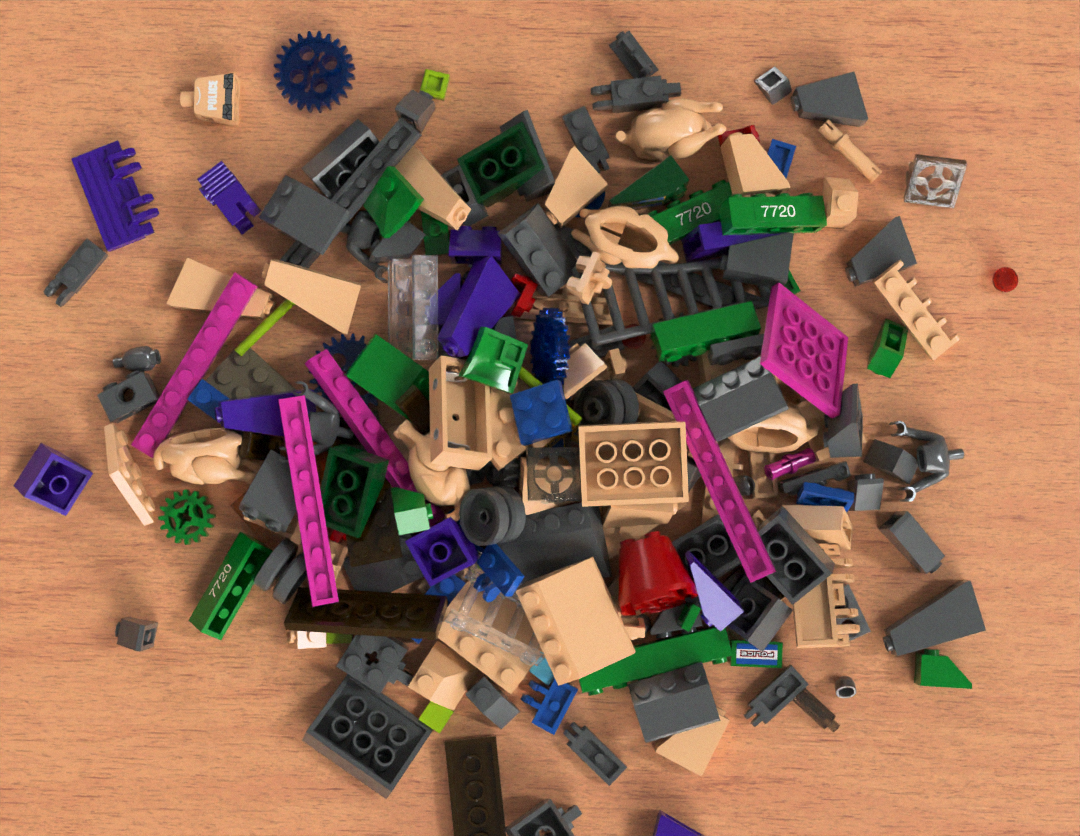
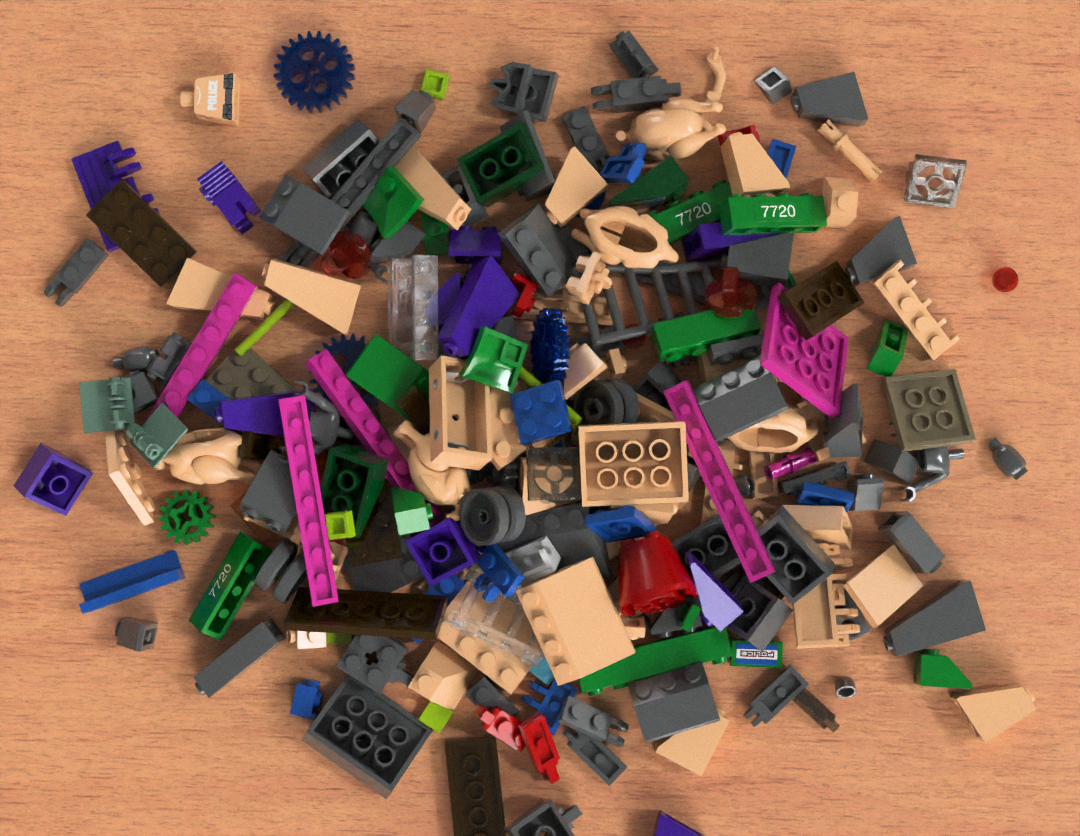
none -> sand green hinge [79,377,135,434]
none -> blue panel [79,550,185,614]
none -> dark brown plate [86,179,197,287]
none -> sand green hinge [126,403,188,469]
none -> dark grey hinge [146,332,192,387]
none -> dark grey slope [193,618,286,698]
none -> blue brick [290,678,323,720]
none -> clear red tile [321,229,371,279]
none -> lime tile [325,510,356,540]
none -> hinge [473,703,526,752]
none -> dark grey plate [487,62,559,123]
none -> white hinge [504,536,561,586]
none -> red hinge [518,712,560,784]
none -> dark grey hinge [558,696,629,747]
none -> blue plate [585,505,655,543]
none -> blue hinge [600,142,647,183]
none -> light nougat piece [705,47,726,102]
none -> clear red tile [705,267,757,317]
none -> dark brown plate [777,261,865,341]
none -> light nougat tile [843,544,923,628]
none -> dark tan plate [882,369,976,452]
none -> light nougat slope [950,684,1037,743]
none -> dark grey plant [988,437,1028,480]

